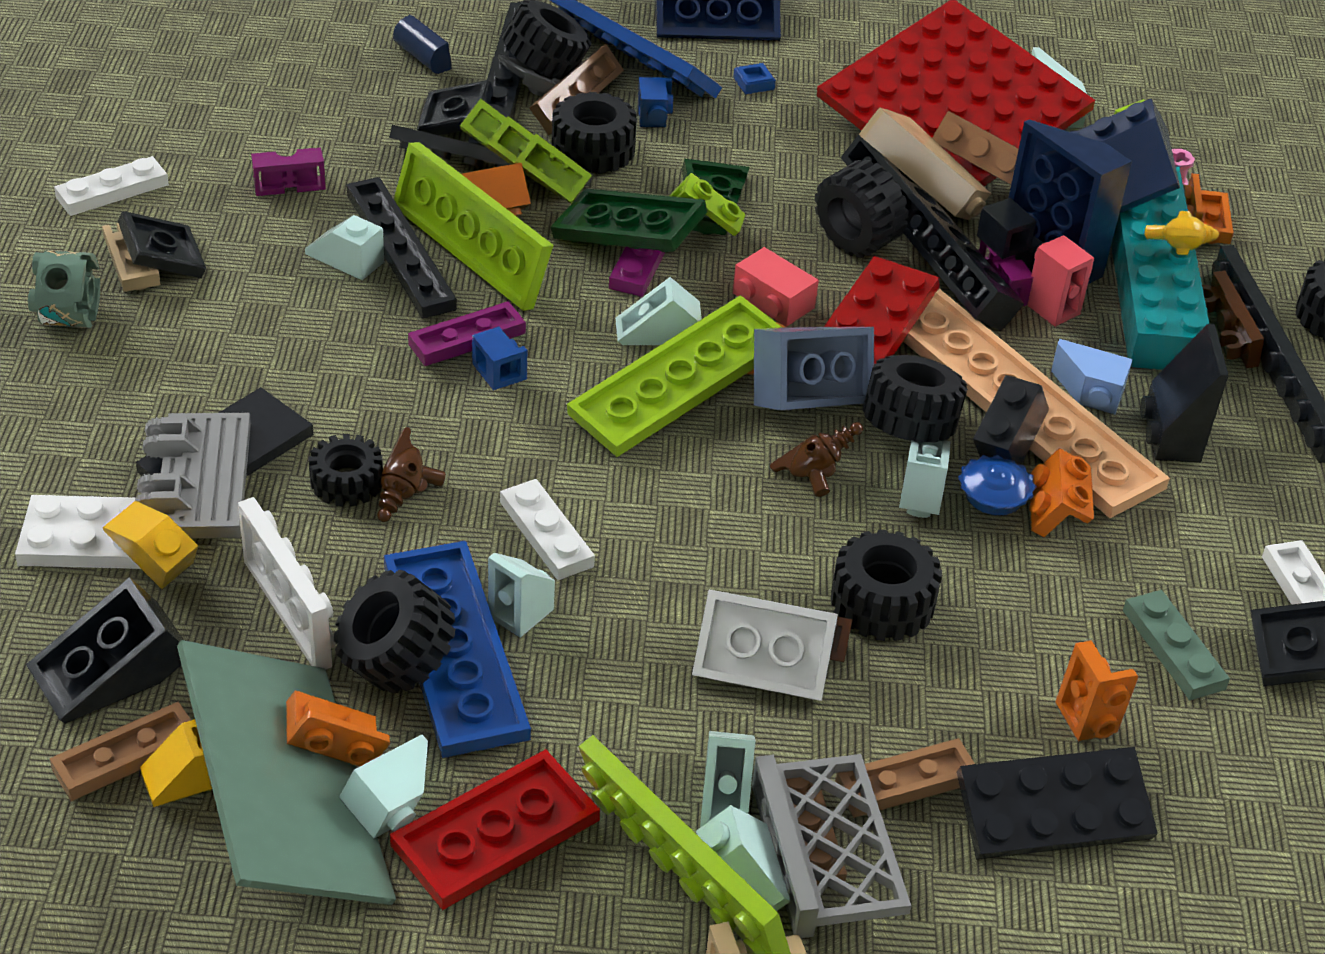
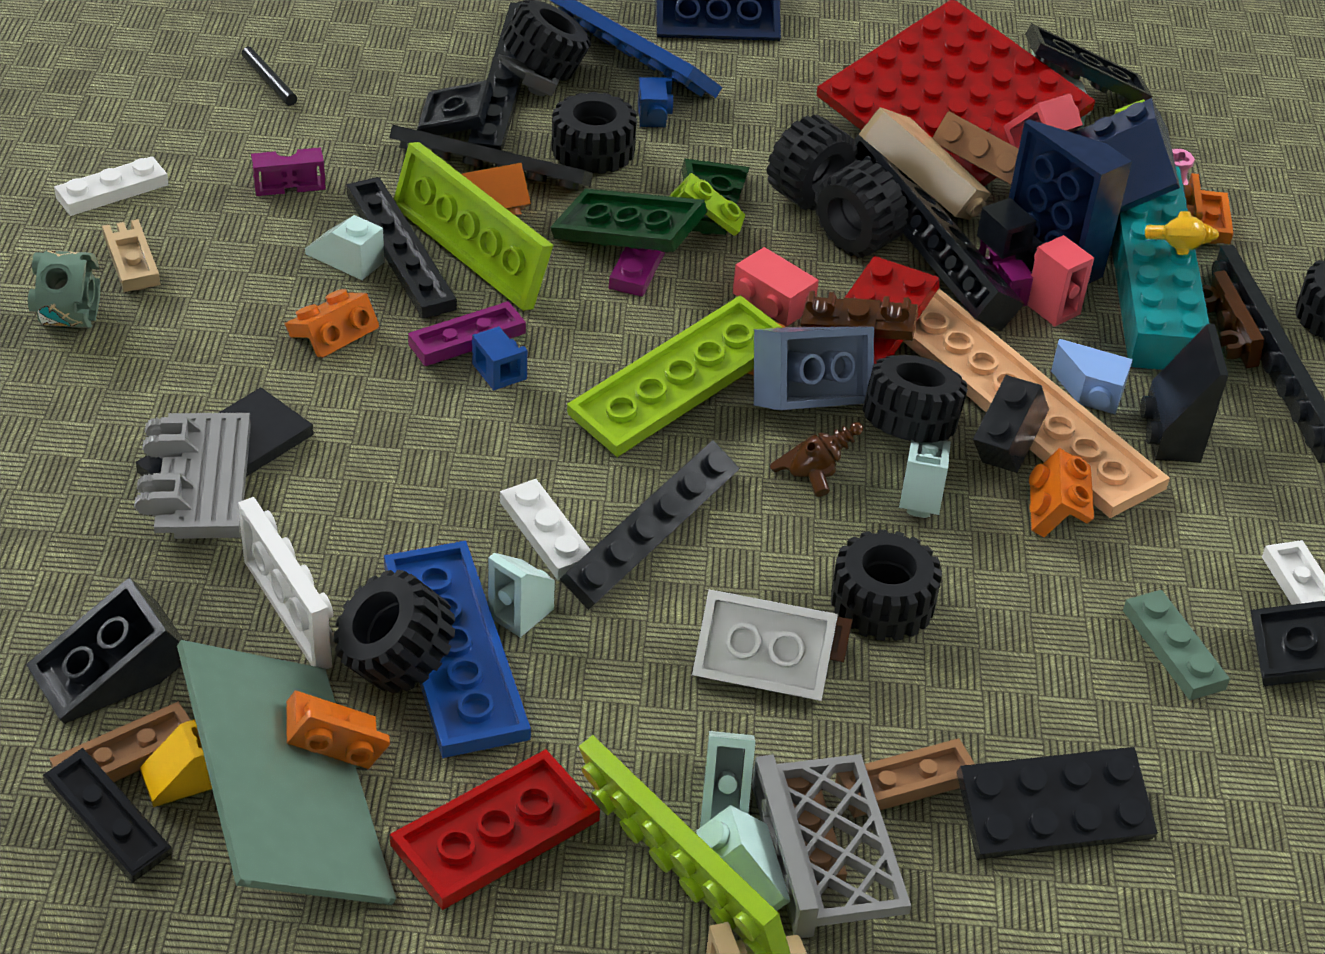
white plate [15,495,141,569] -> none
yellow slope [103,501,198,589] -> none
black tile [117,211,206,278] -> none
black tyre [309,434,383,507] -> none
light aqua slope [339,735,428,839] -> none
reddish brown piece [377,427,446,522] -> none
dark blue brick [393,15,452,74] -> none
lime slope [460,98,592,204] -> none
medium nougat plate [529,44,624,135] -> none
light aqua slope [616,277,702,345] -> none
blue tile [733,63,776,94] -> none
blue piece [958,455,1037,515] -> none
orange bracket [1055,640,1138,741] -> none
none -> black tile [43,748,172,883]
none -> black bar [242,47,297,106]
none -> orange bracket [284,289,379,357]
none -> black plate [560,440,740,610]
none -> black tyre [767,115,858,211]
none -> reddish brown plate [801,291,918,341]
none -> coral brick [1003,93,1083,149]
none -> black plate [1025,23,1153,105]

